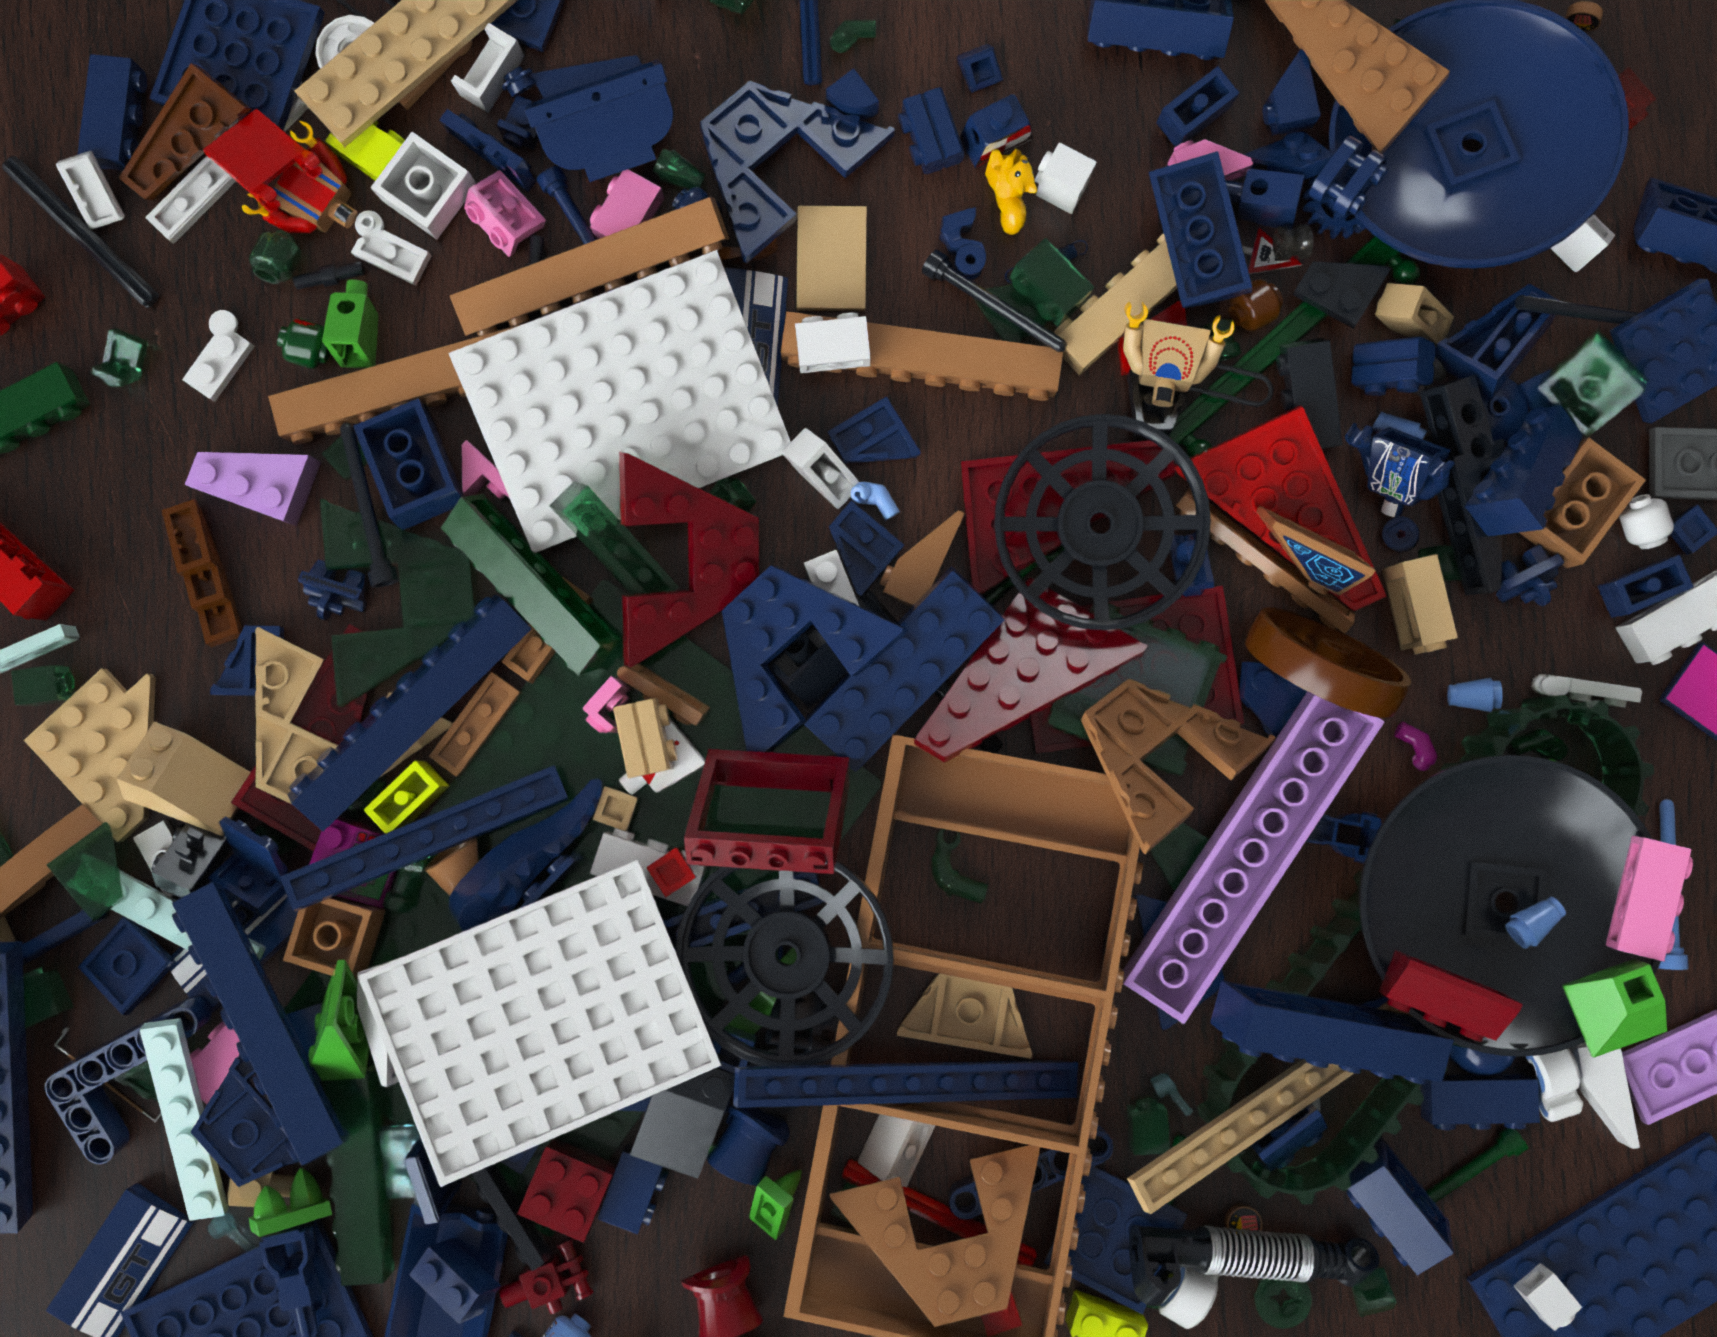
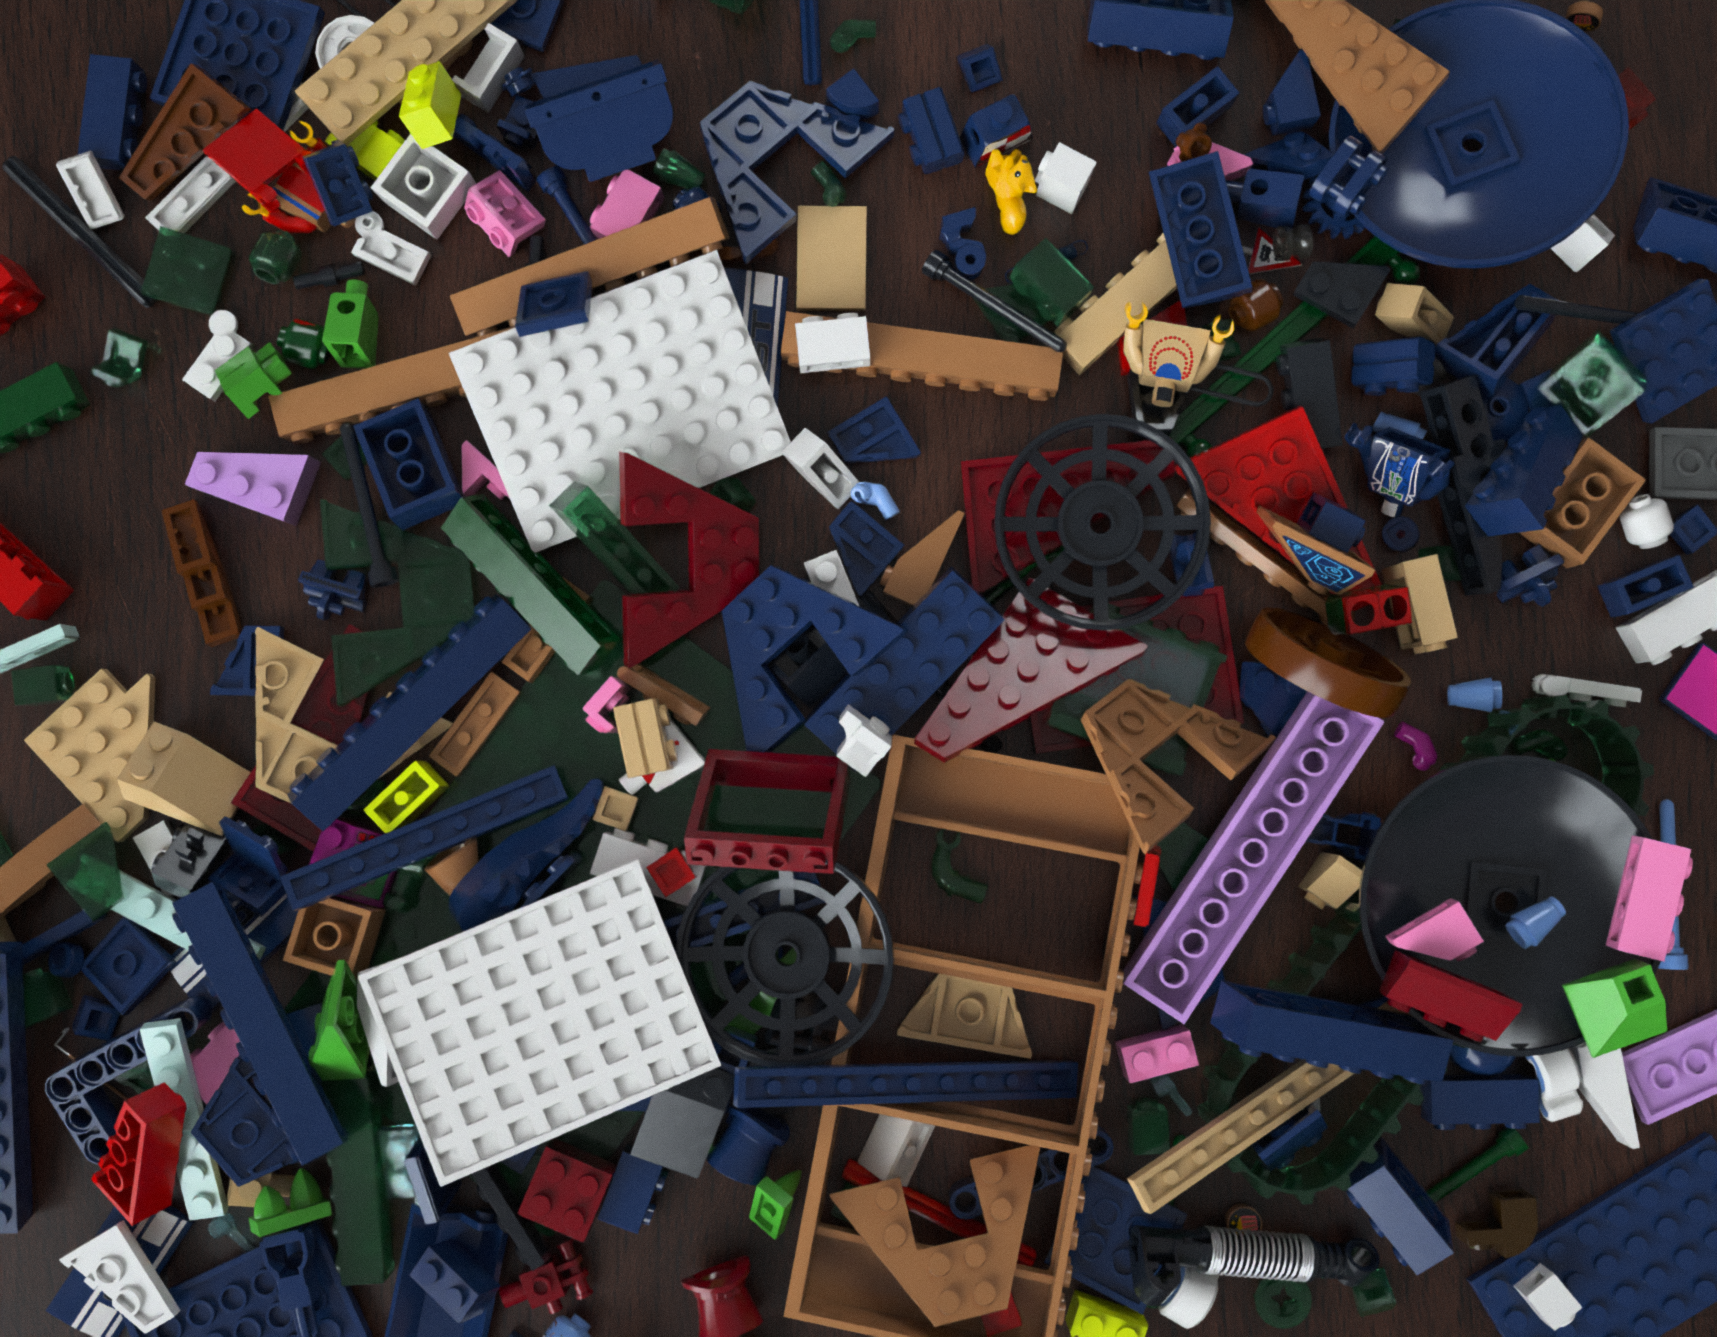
none -> dark blue tile [48,941,84,978]
none -> white wing [59,1220,181,1334]
none -> dark blue slope [72,995,120,1041]
none -> red wedge [91,1082,187,1226]
none -> clear green plate [141,226,232,316]
none -> bright green hips [215,343,292,419]
none -> dark blue bracket [302,139,373,226]
none -> neon yellow brick [399,61,462,149]
none -> dark blue tile [515,271,592,337]
none -> clear green arm [810,161,847,207]
none -> white brick [836,704,892,777]
none -> bright pink brick [1115,1024,1199,1083]
none -> red tile [1133,846,1162,927]
none -> reddish brown plate [1176,122,1212,162]
none -> dark blue brick [1296,492,1365,553]
none -> tan slope [1298,852,1362,909]
none -> red piece [1325,584,1412,635]
none -> bright pink slope [1386,898,1484,961]
none -> dark brown brick [1455,1189,1538,1258]

